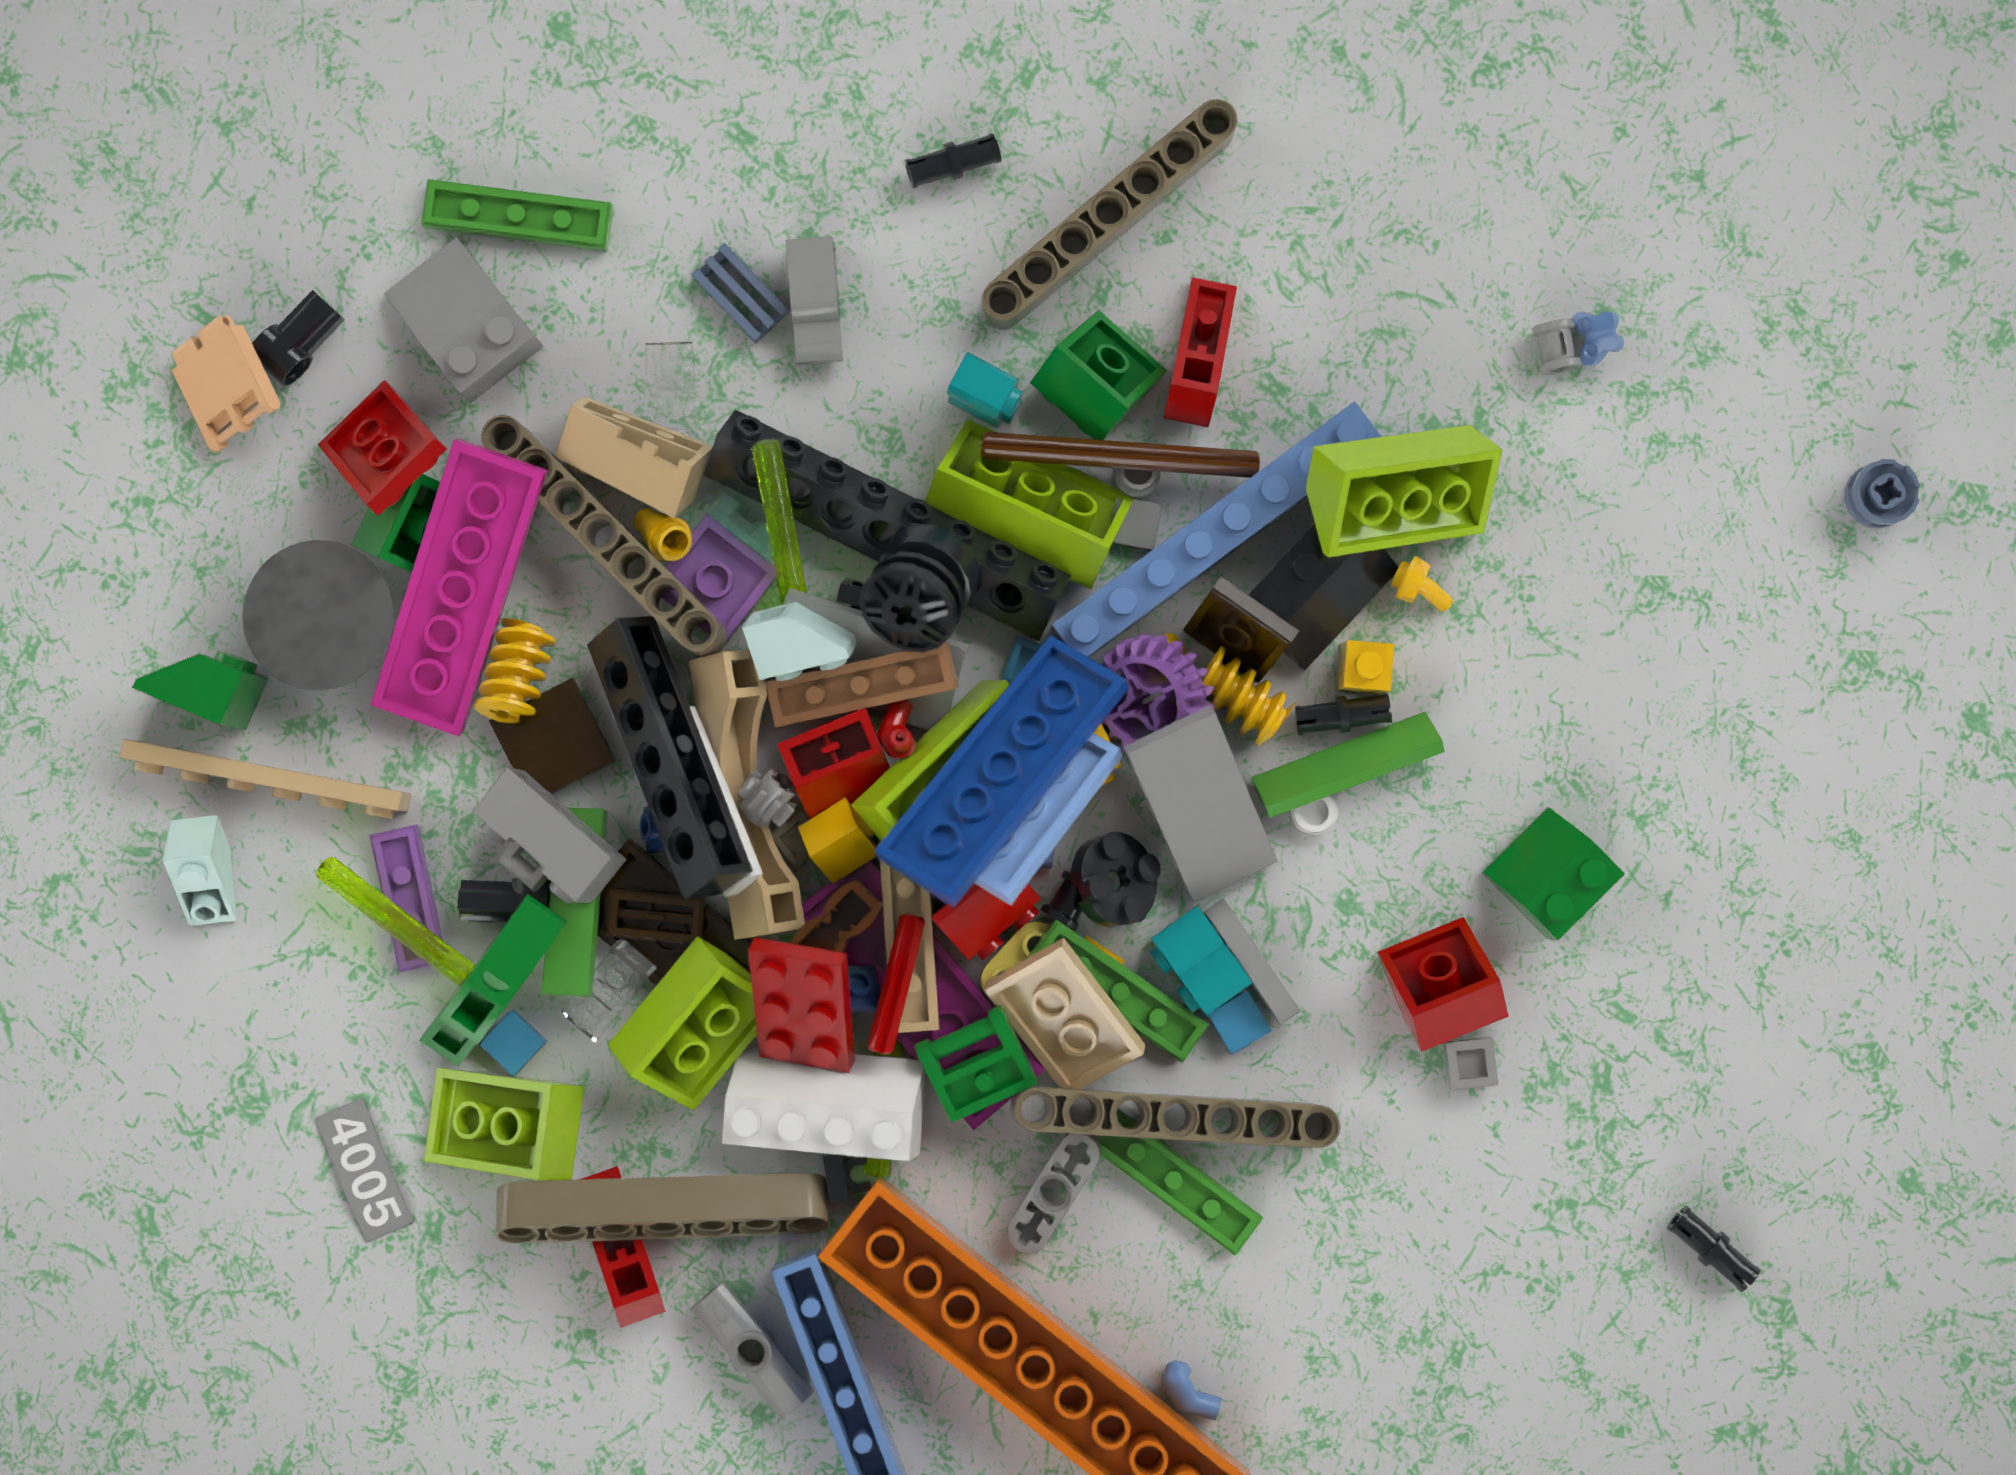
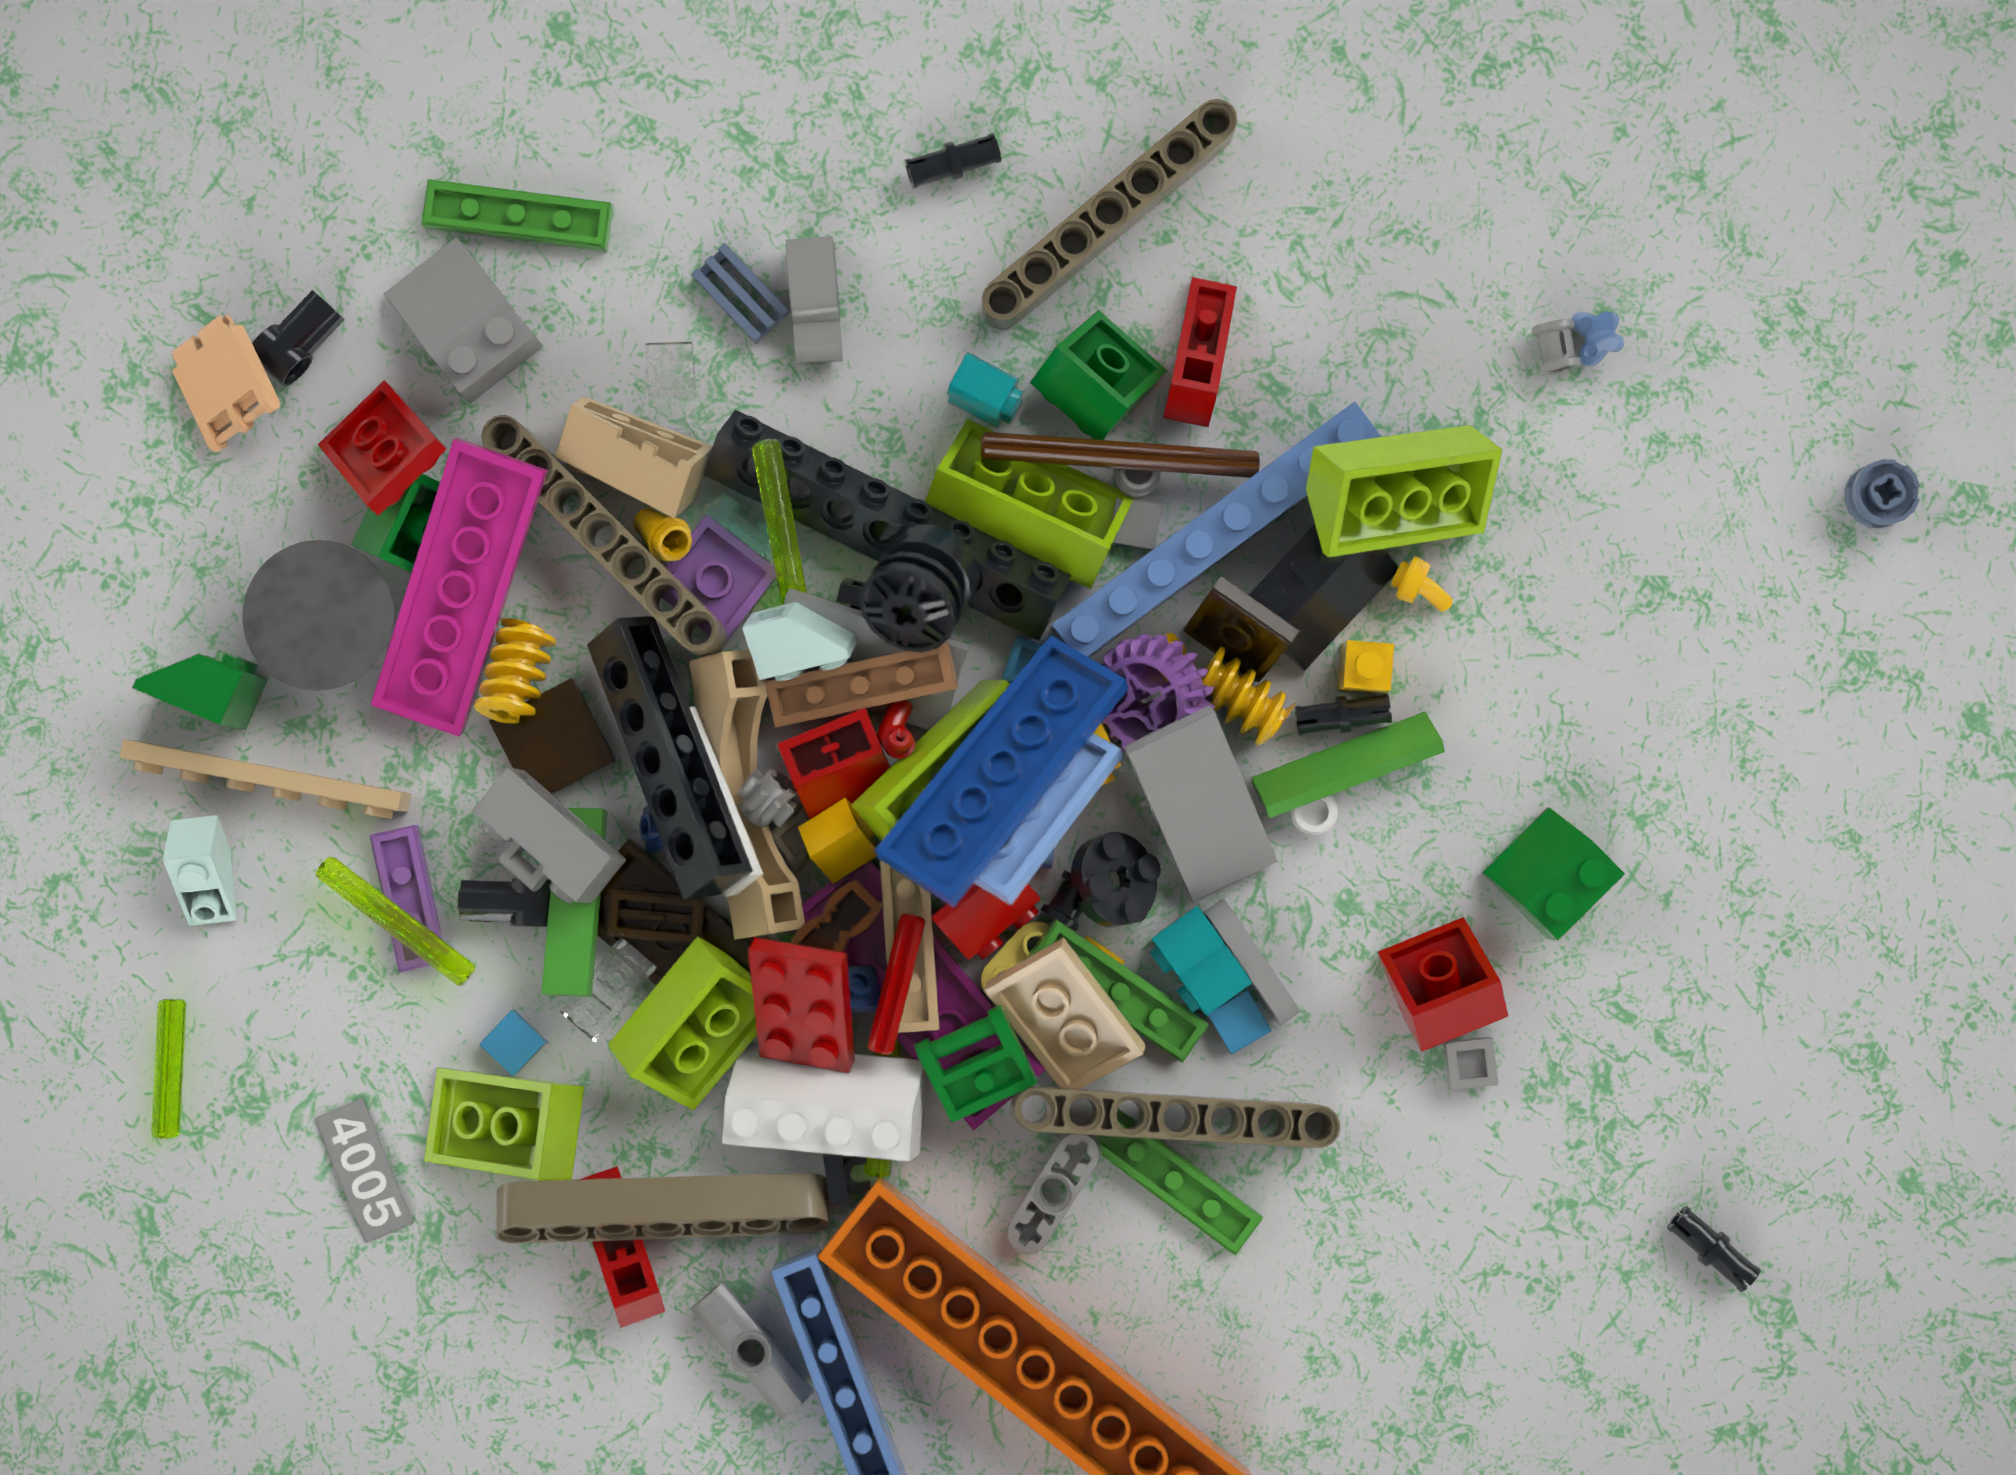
green slope [419,894,567,1067] -> none
medium blue arm [1161,1360,1221,1420] -> none
none -> clear neon green axle [151,999,186,1139]

